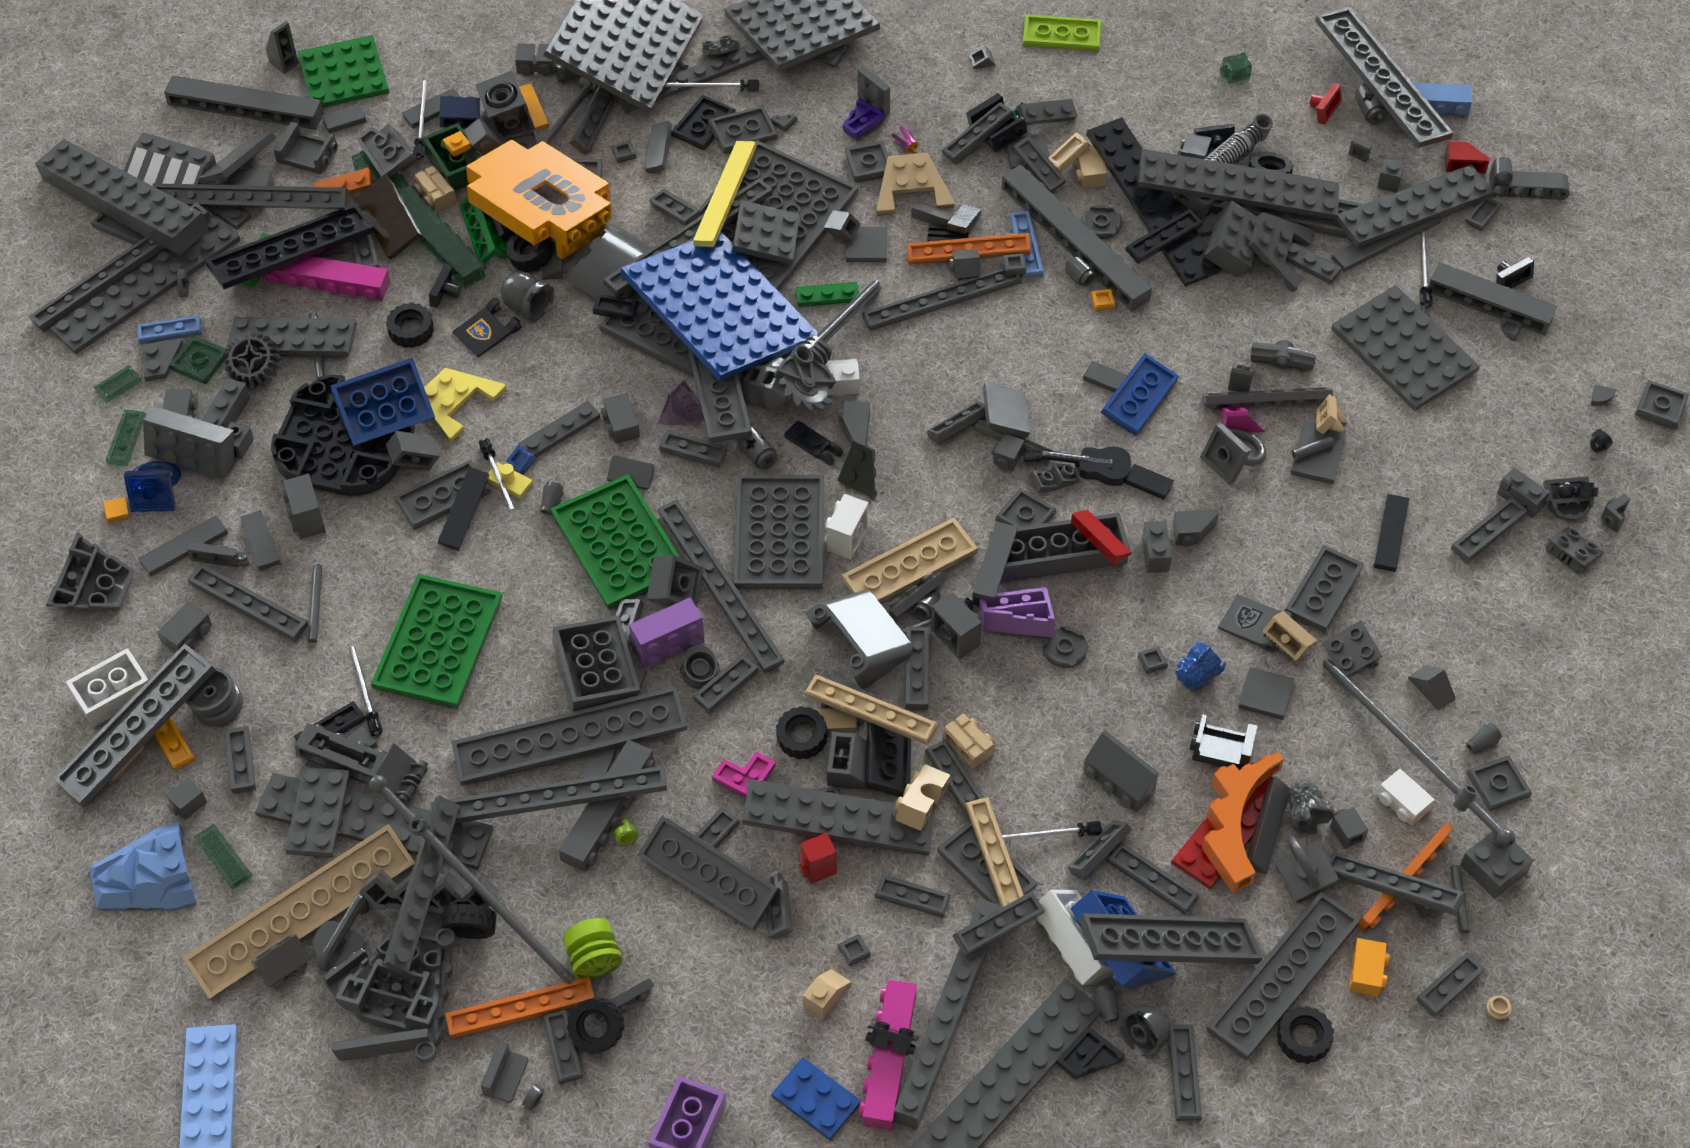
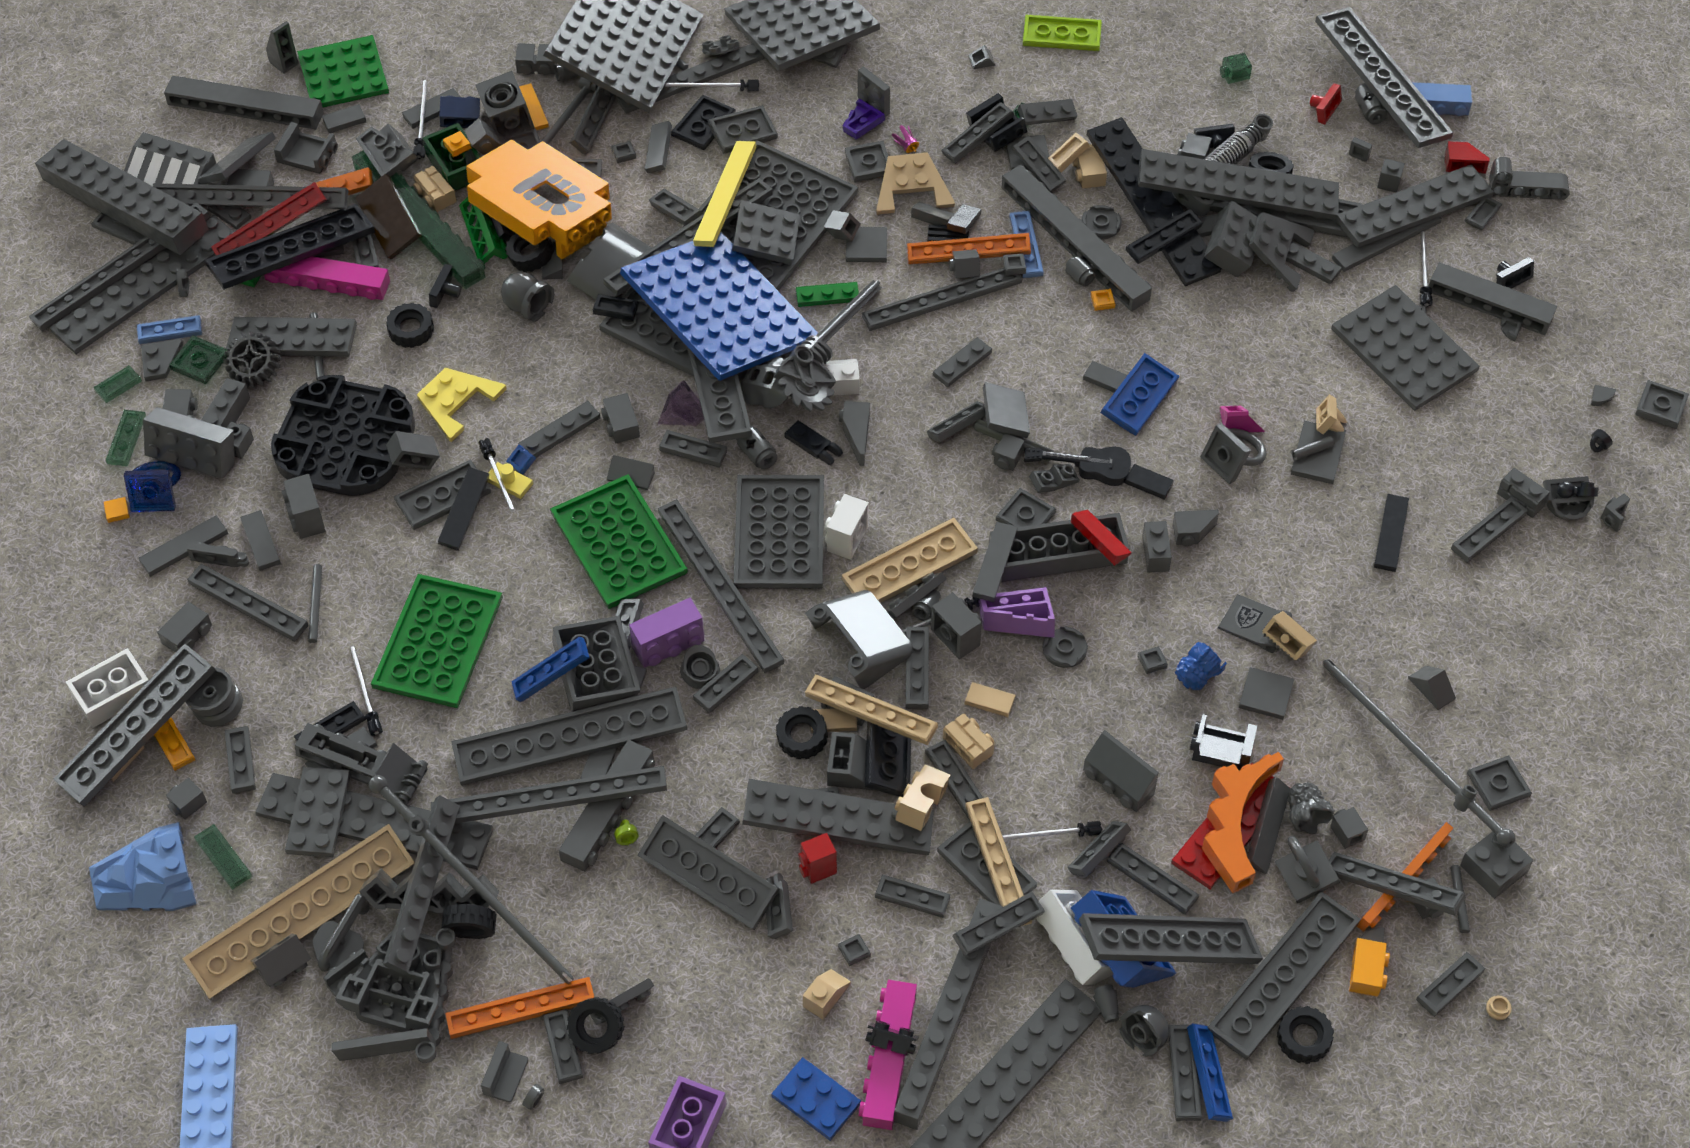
dark grey wedge [46,532,134,610] -> none
blue slope [331,357,435,446] -> none
black flag [452,298,522,357] -> none
dark grey cone [540,481,564,515] -> none
lime wheel [562,918,623,980] -> none
dark grey slope [647,555,703,608] -> none
dark pink plate [712,752,776,798] -> none
dark grey tile [770,114,797,132] -> none
black wing [837,441,877,498] -> none
black wing [1056,1026,1125,1079] -> none
dark grey plate [1202,387,1333,408] -> none
dark grey slope [1228,364,1255,392] -> none
dark grey piece [1250,340,1317,370] -> none
dark grey plate [1285,545,1364,632] -> none
dark grey hinge [1322,620,1383,677] -> none
white brick [1377,769,1435,826] -> none
dark grey cone [1466,723,1502,754] -> none
dark grey hinge [1546,527,1604,574] -> none
none -> red plate [211,182,327,256]
none -> blue tile [511,636,590,702]
none -> dark grey plate [933,337,992,387]
none -> tan tile [965,682,1016,717]
none -> blue tile [1187,1023,1233,1122]

